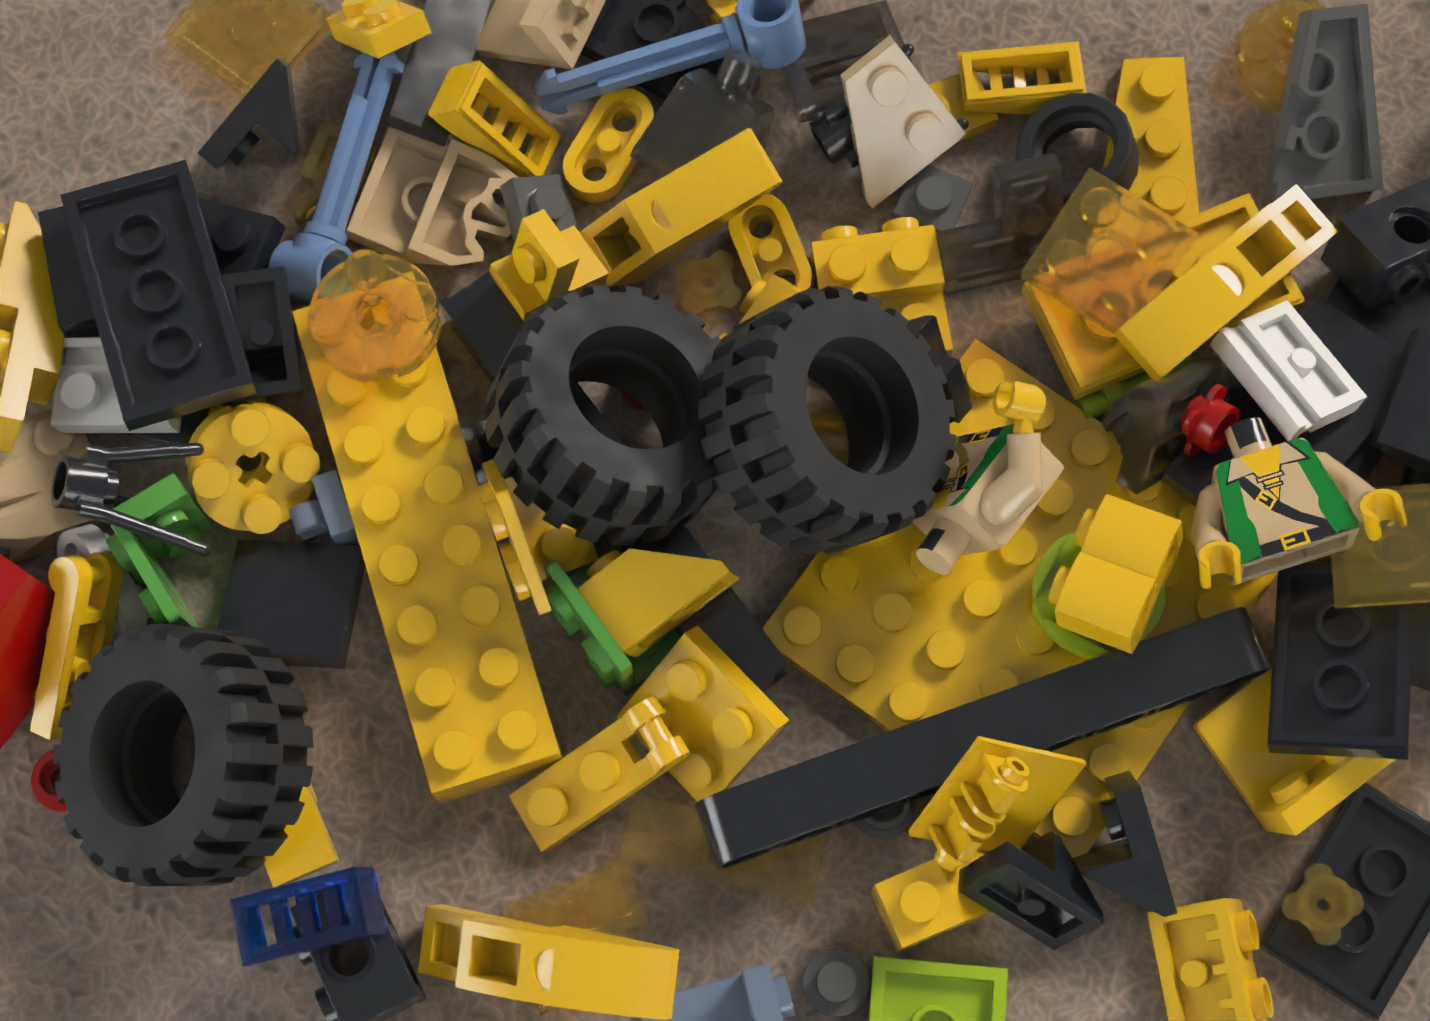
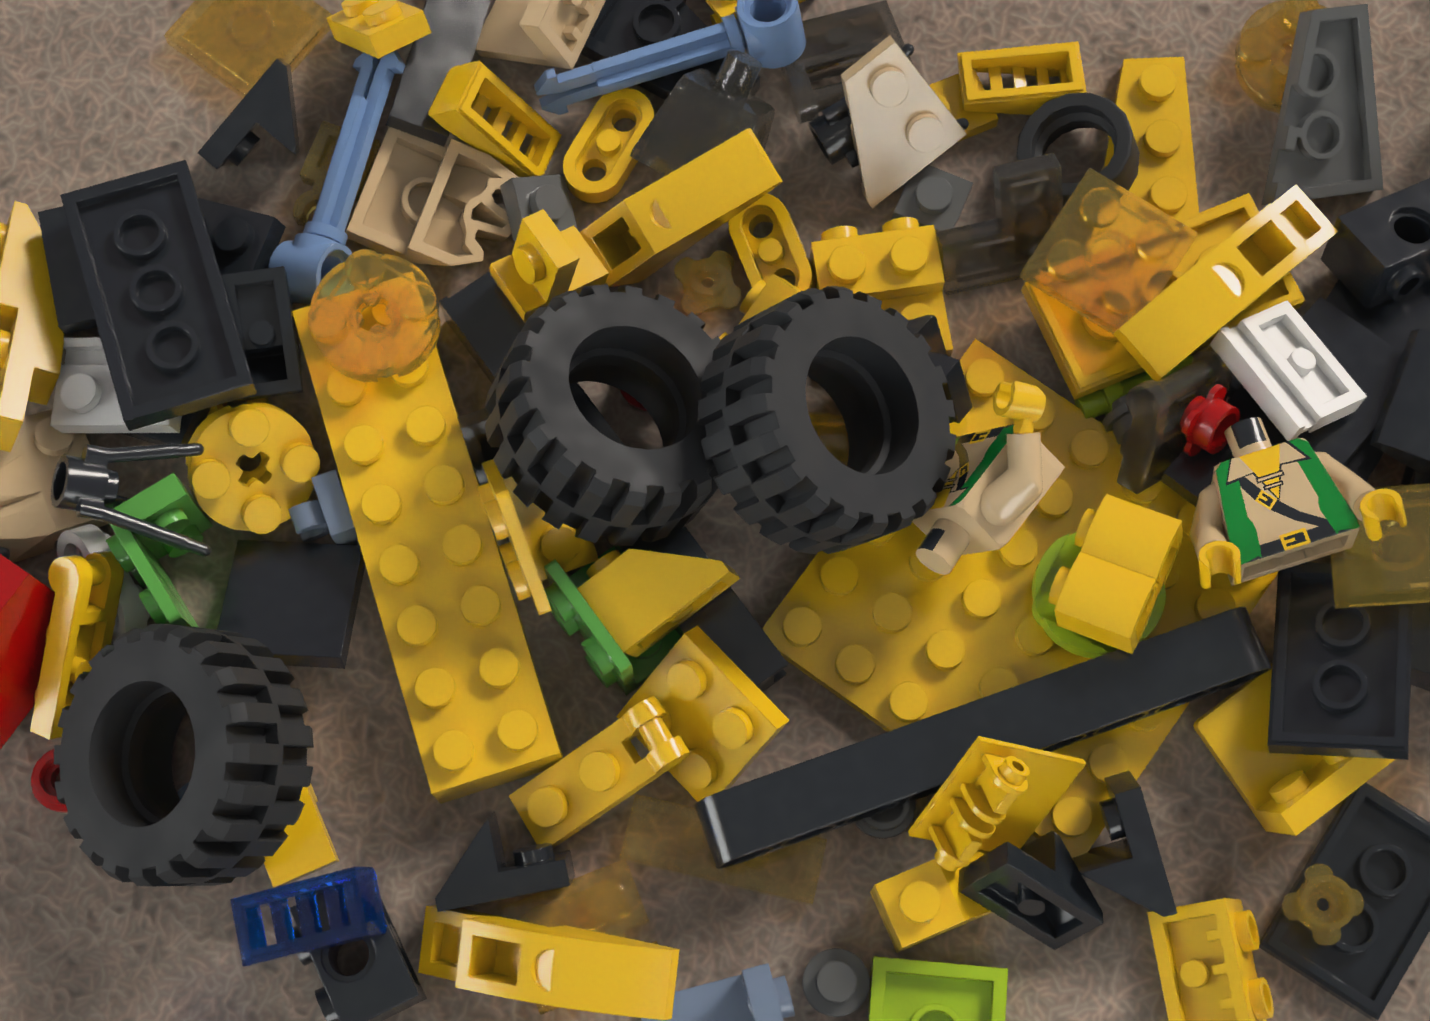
none -> black slope [435,812,575,912]

